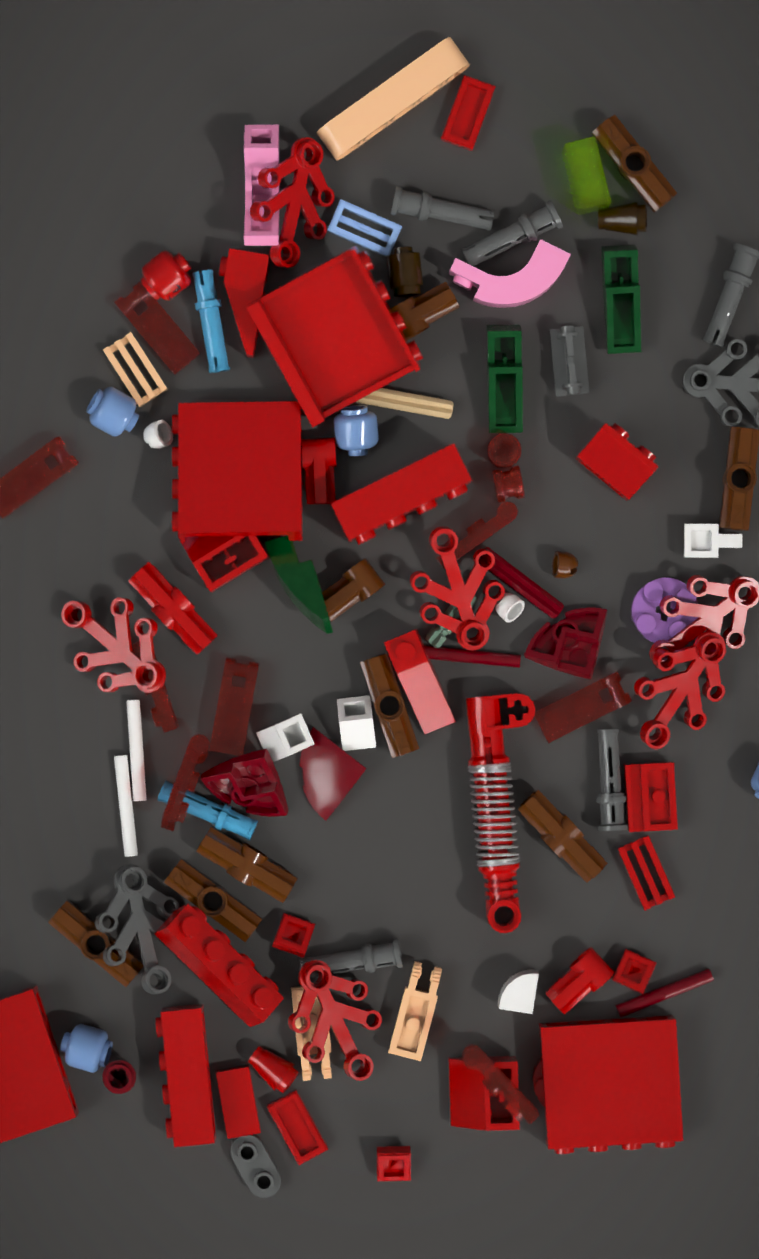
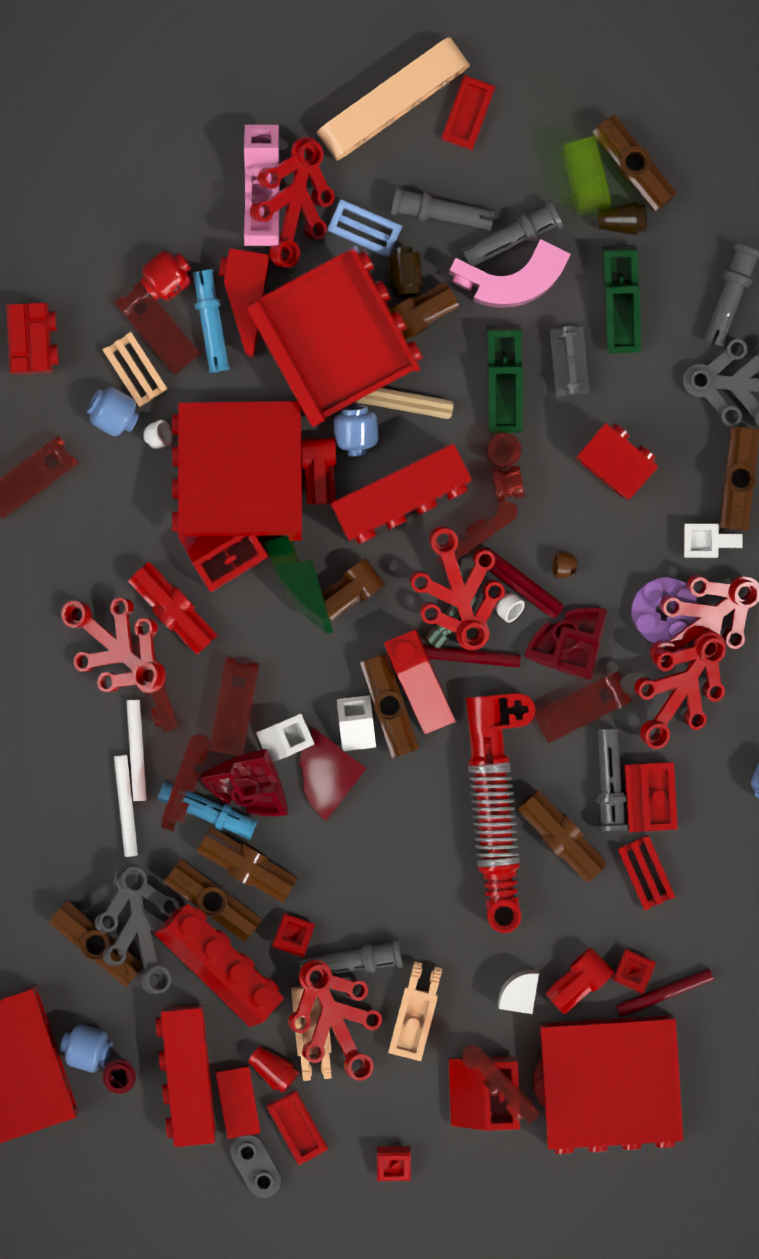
none -> red brick [6,303,59,375]

